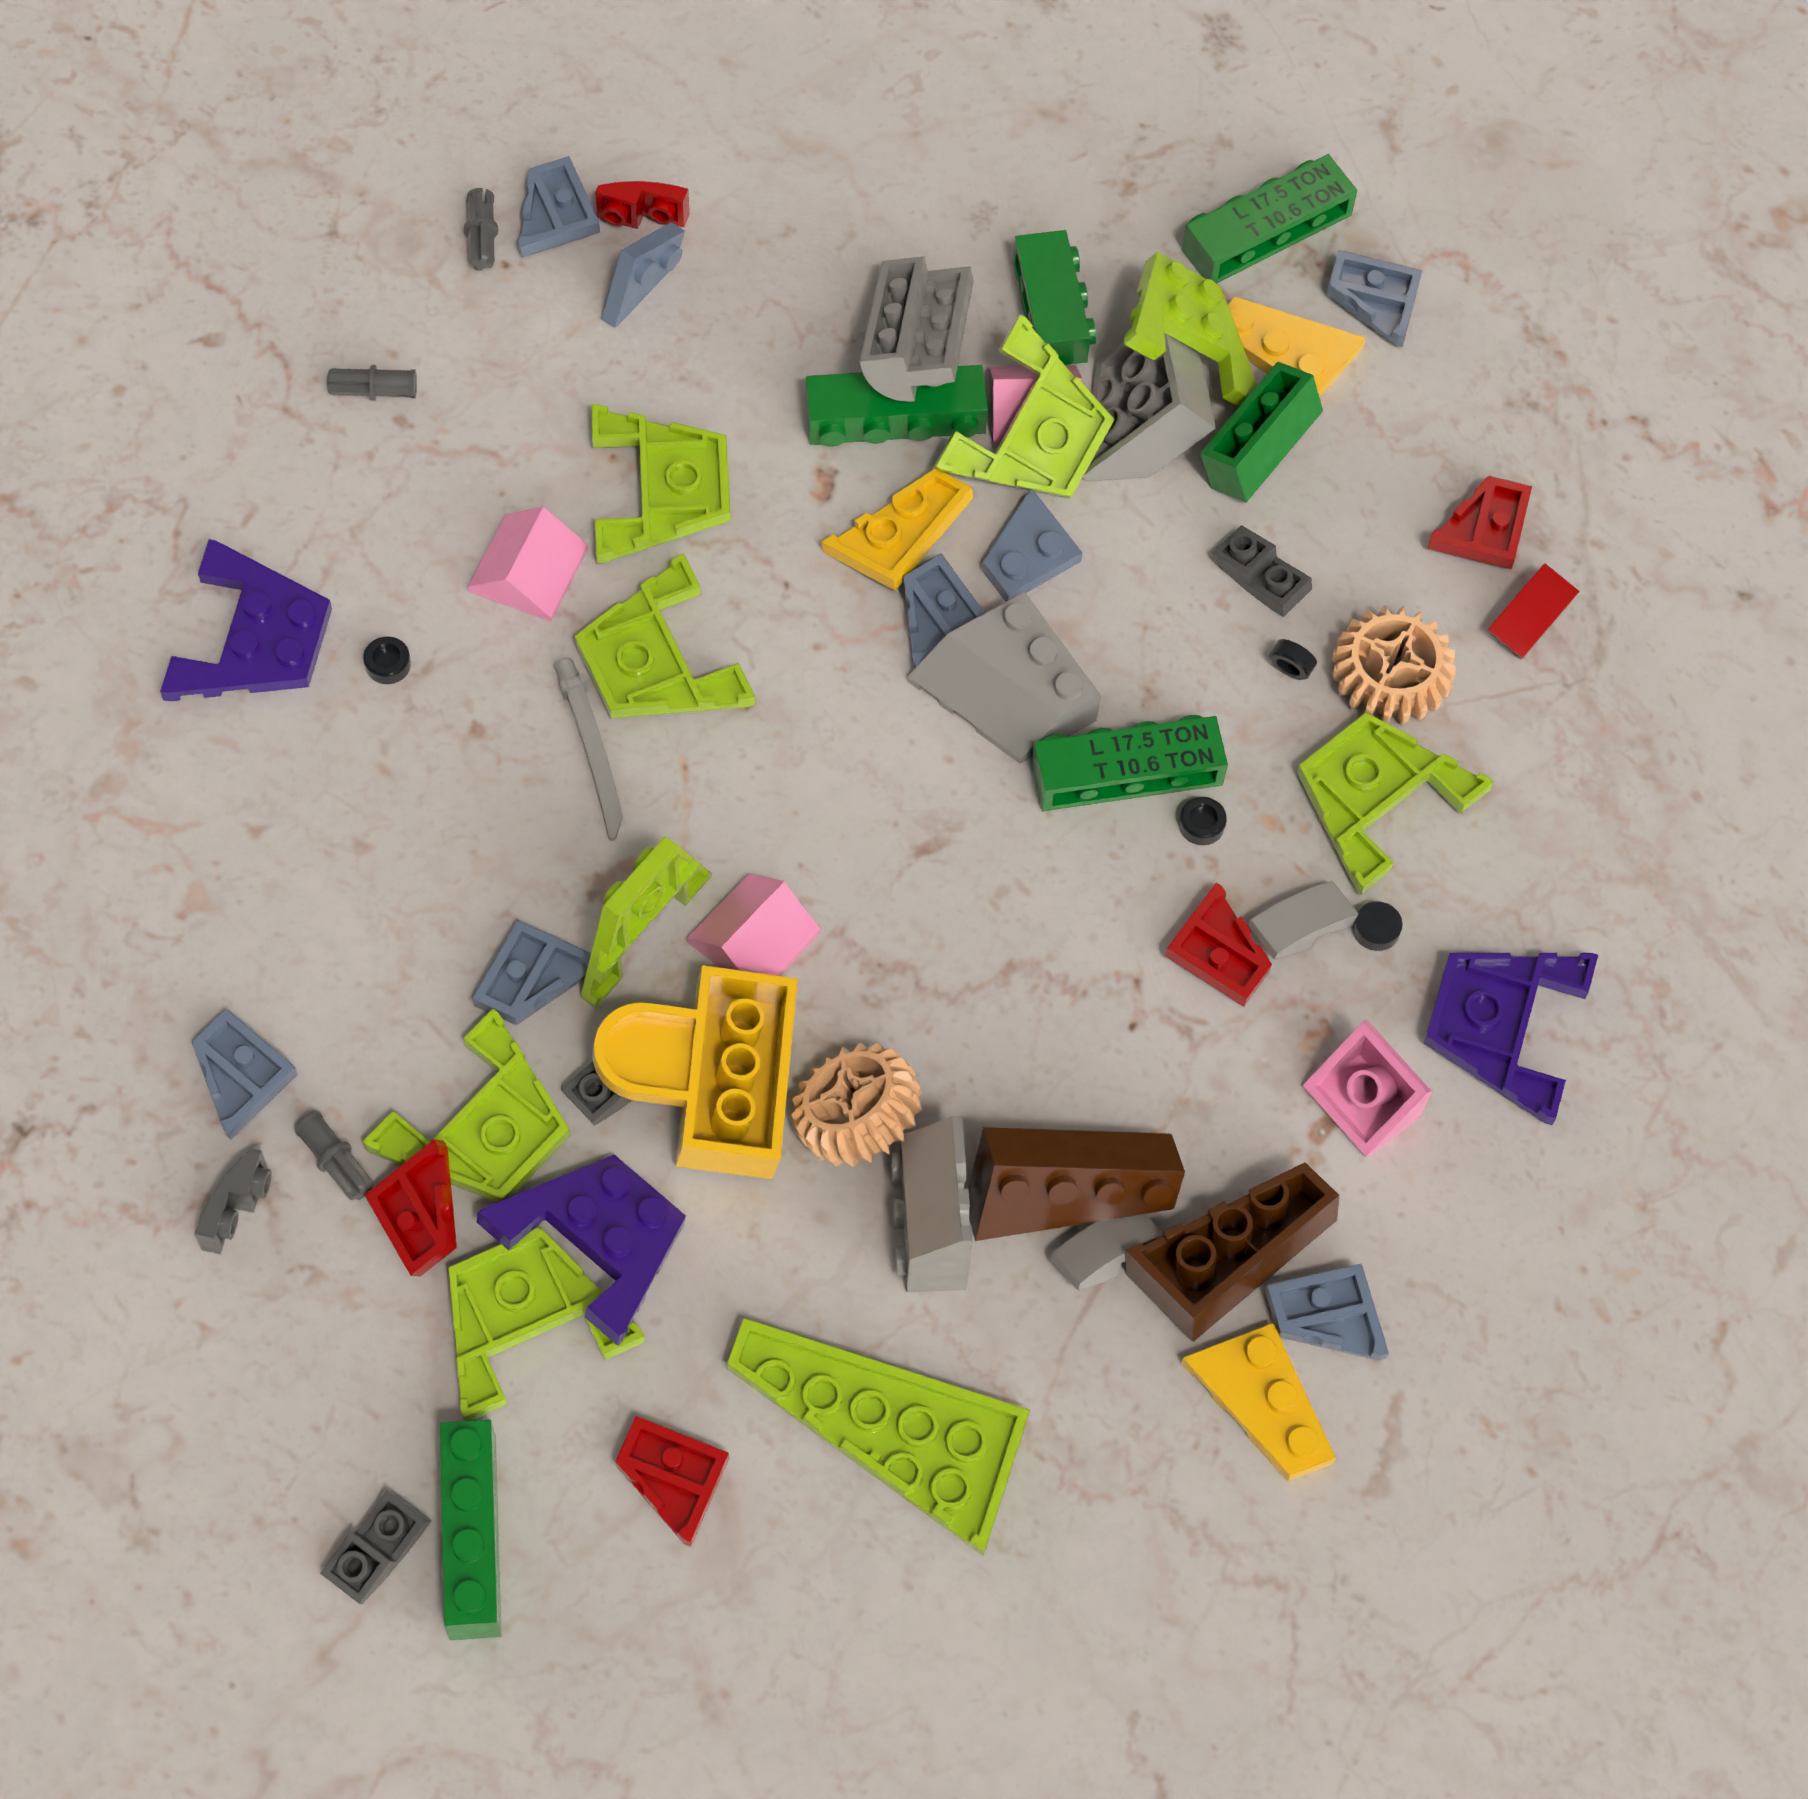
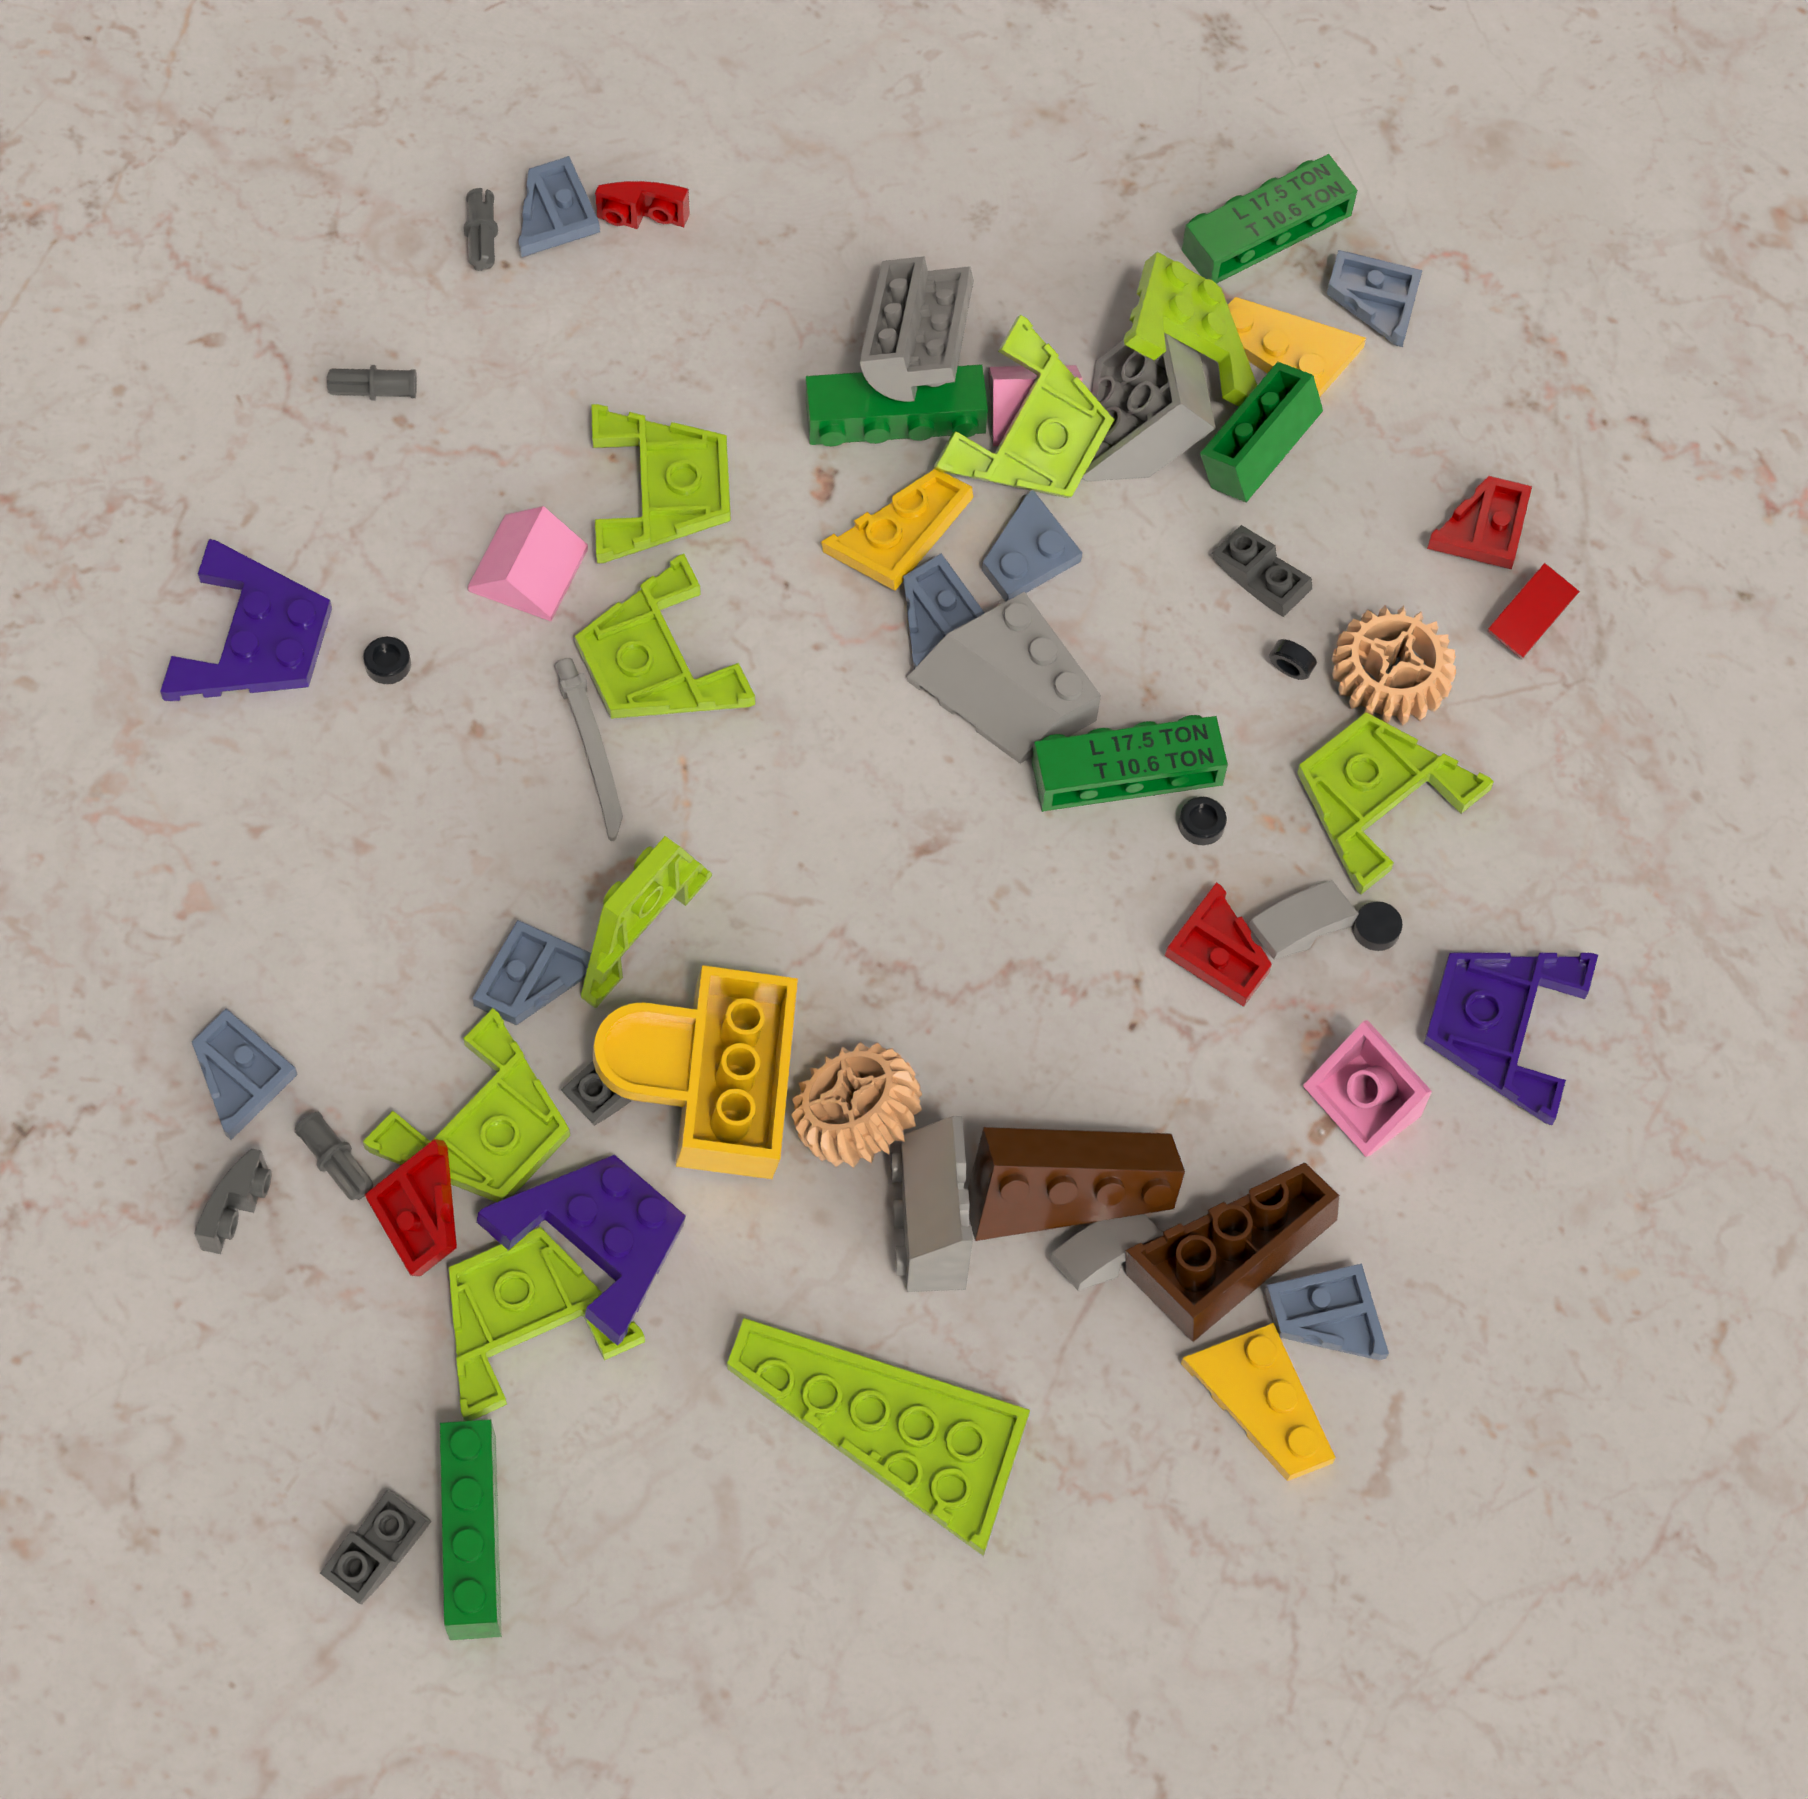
sand blue wing [601,222,685,327] -> none
red wing [615,1416,729,1547] -> none
bright pink slope [687,873,820,976] -> none
green brick [1013,230,1096,365] -> none

